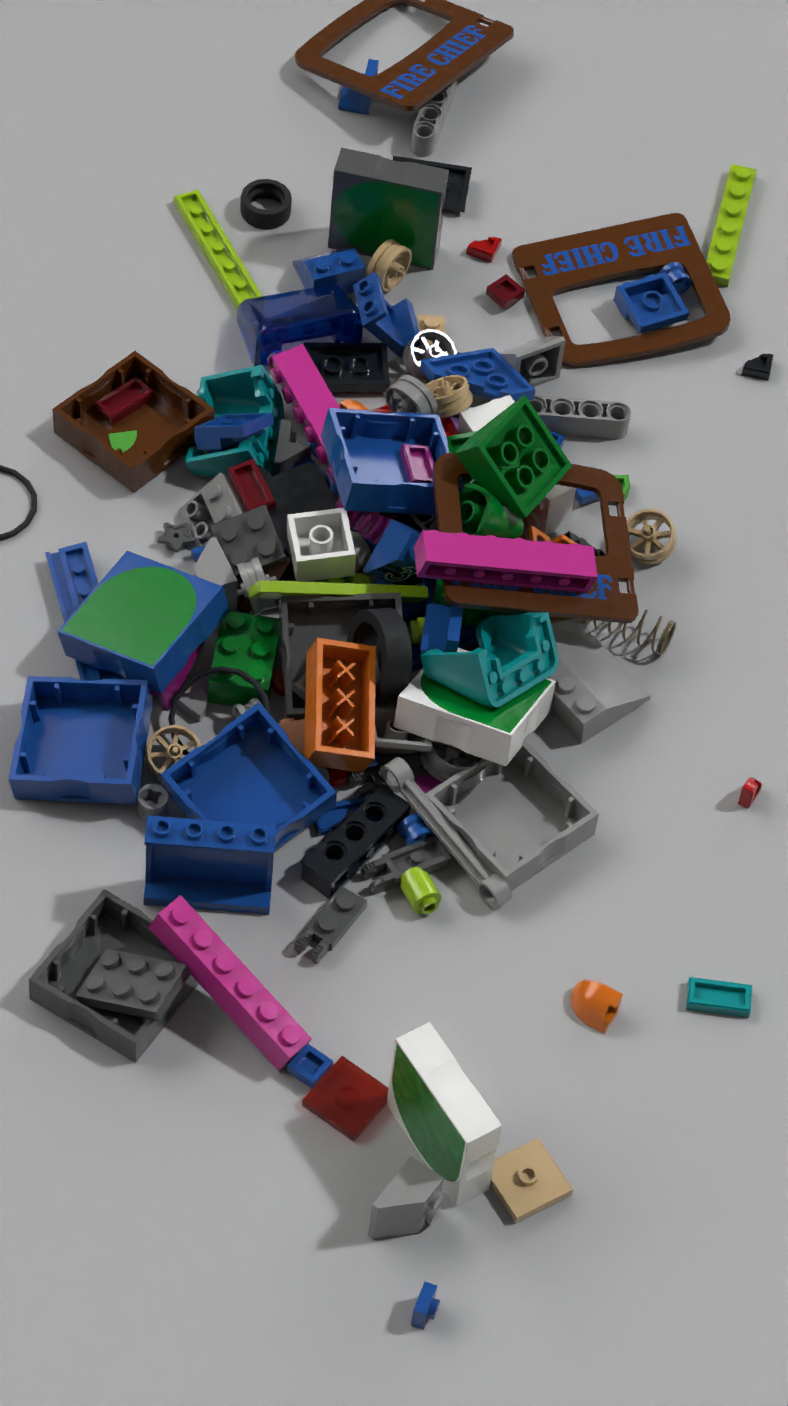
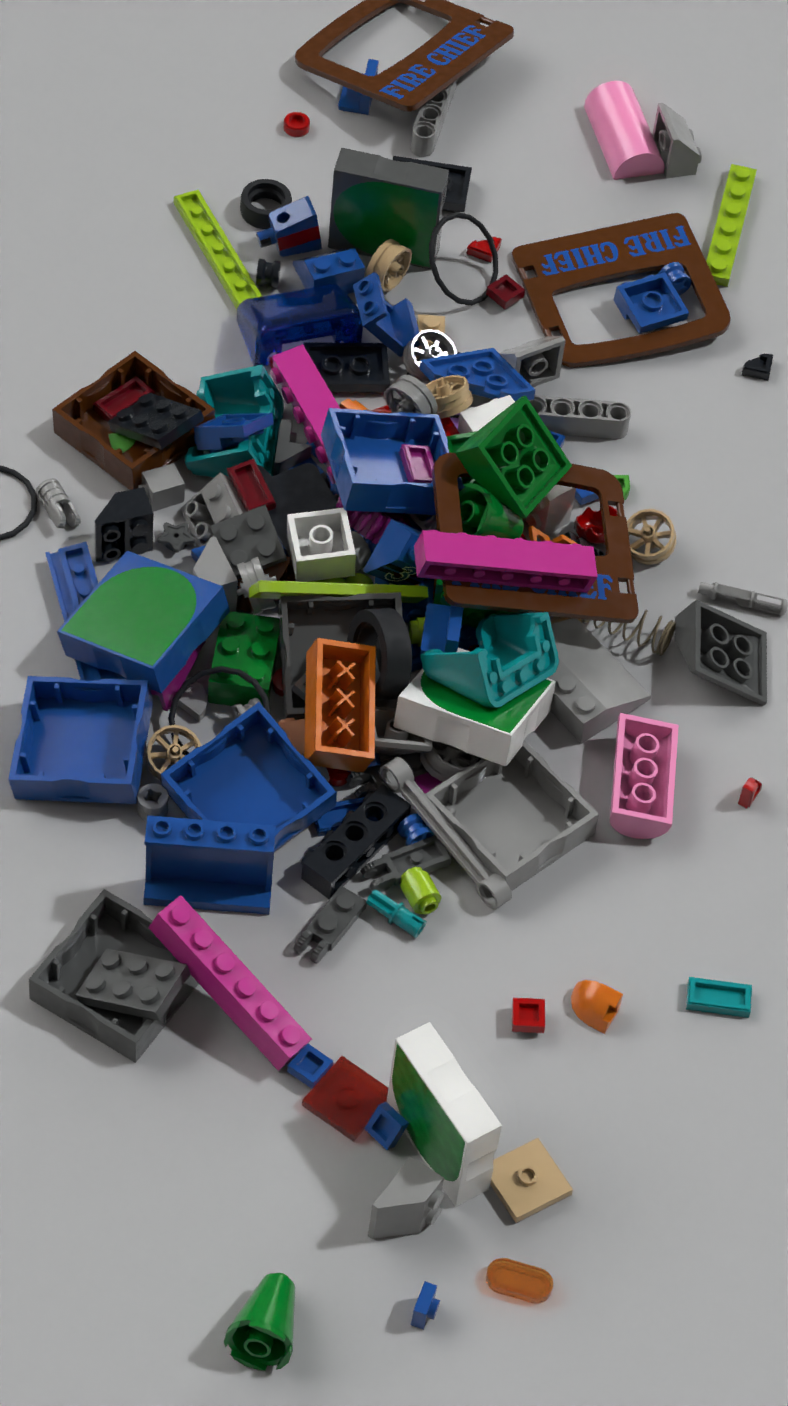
none -> light grey hinge [35,478,81,528]
none -> black slope [95,487,154,562]
none -> black plate [108,393,205,450]
none -> light grey brick [138,463,185,511]
none -> green cone [224,1273,295,1371]
none -> blue torso [256,196,322,257]
none -> black wheel [256,259,281,288]
none -> red tile [283,112,310,137]
none -> blue plate [364,1102,409,1150]
none -> teal axle [366,890,427,938]
none -> black piece [429,212,498,306]
none -> clear orange tile [486,1258,553,1304]
none -> red plate [512,997,545,1033]
none -> red hair [574,505,617,544]
none -> bright pink brick [584,81,665,180]
none -> bright pink brick [610,713,679,839]
none -> light grey slope [652,103,702,178]
none -> dark grey slope [675,600,767,706]
none -> light grey piece [698,582,788,616]

